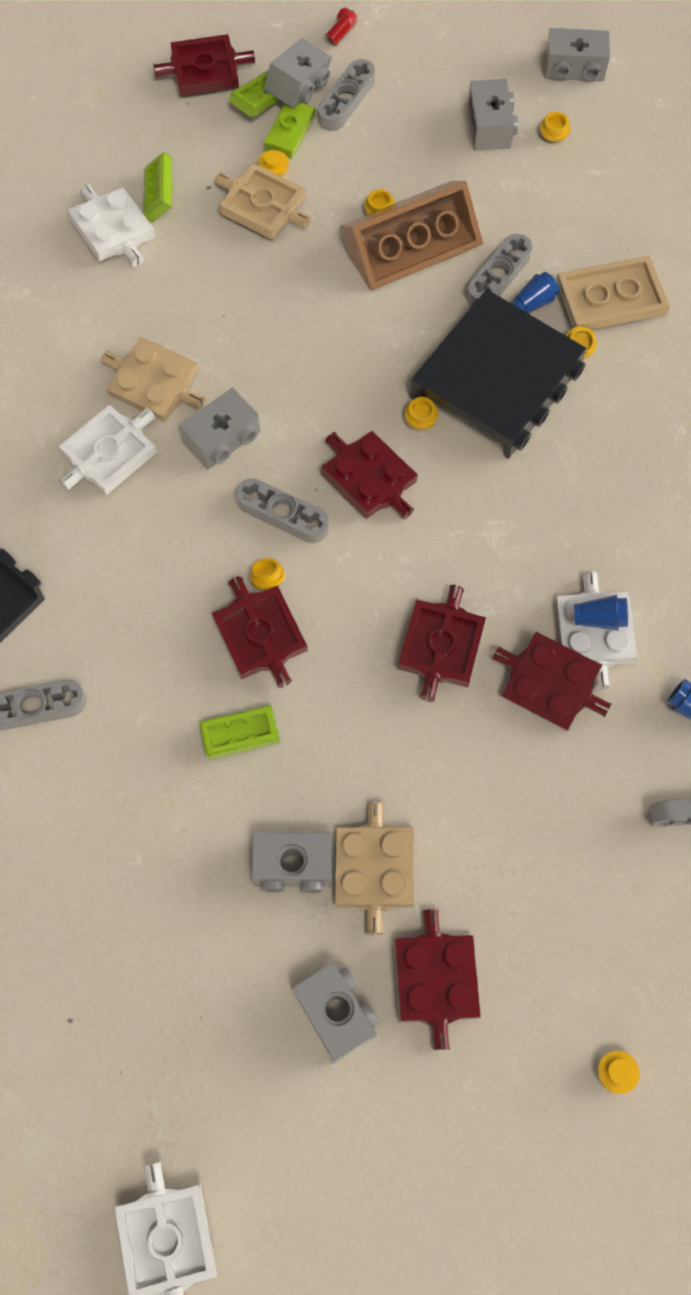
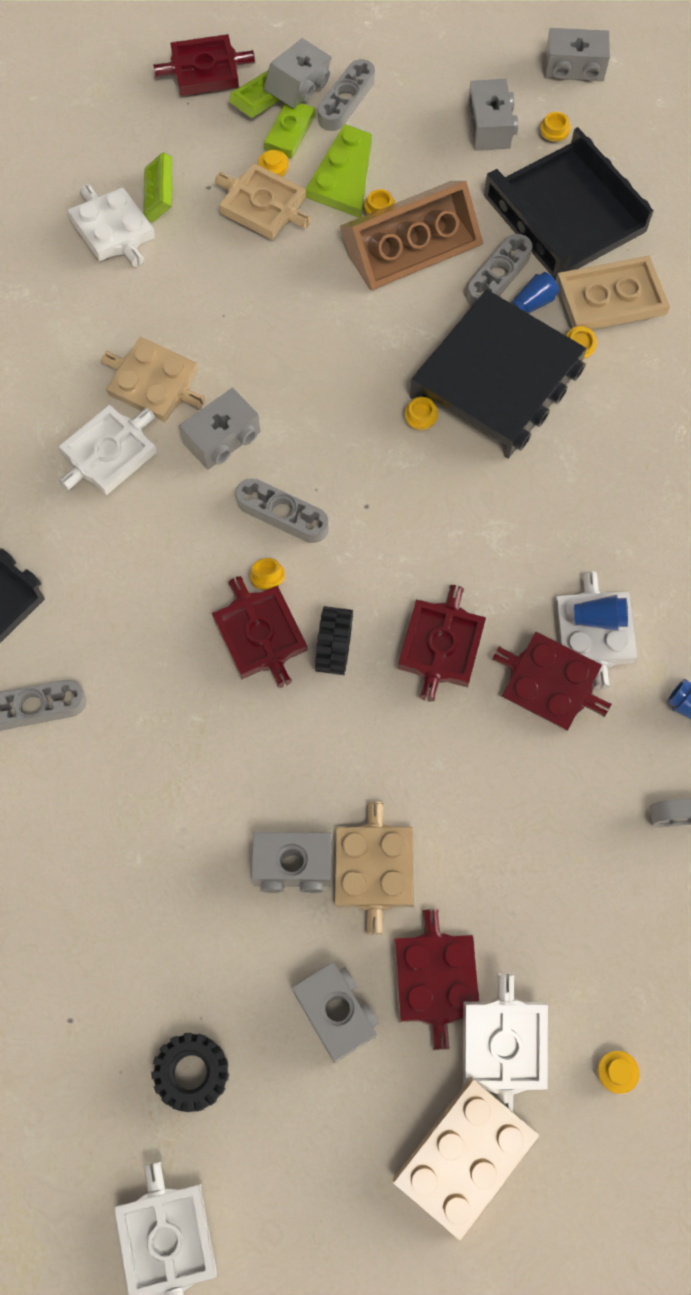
lime plate [199,705,281,760] -> none
dark red plate [321,431,418,519] -> none
red arm [325,7,357,46] -> none
none -> black tyre [151,1033,229,1112]
none -> lime wing [306,124,372,218]
none -> black tyre [315,606,353,675]
none -> plate [392,1077,539,1241]
none -> white plate [463,973,548,1112]
none -> black panel [484,127,654,281]

